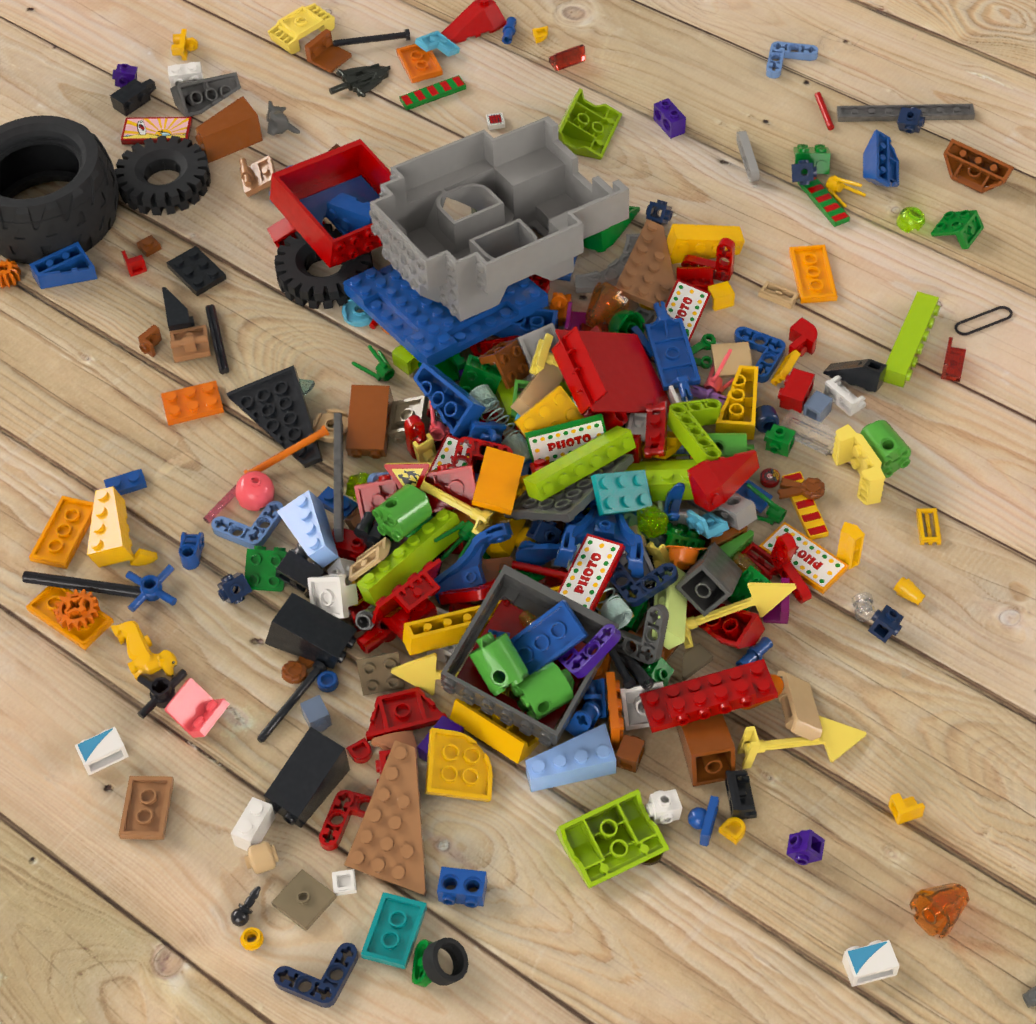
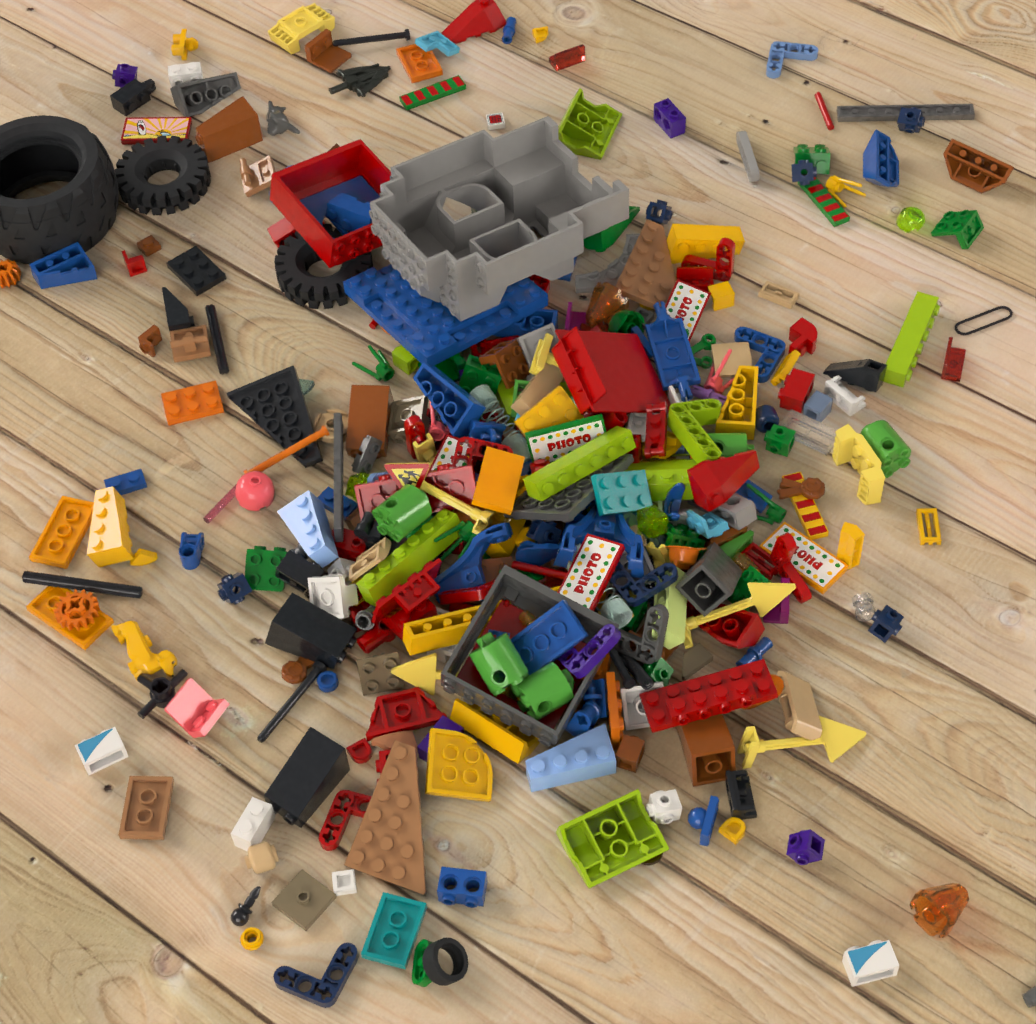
blue bar [126,564,177,612] -> none
medium blue beam [211,501,283,549] -> none
sand blue brick [300,695,332,732] -> none
medium azure tile [342,299,373,327] -> none
orange hips [549,292,572,326] -> none
tile [760,468,780,488] -> none
light orange tile [789,244,838,304] -> none
yellow panel [888,793,925,825] -> none
yellow cone [893,577,926,605] -> none
none -> dark grey hinge [351,435,383,477]

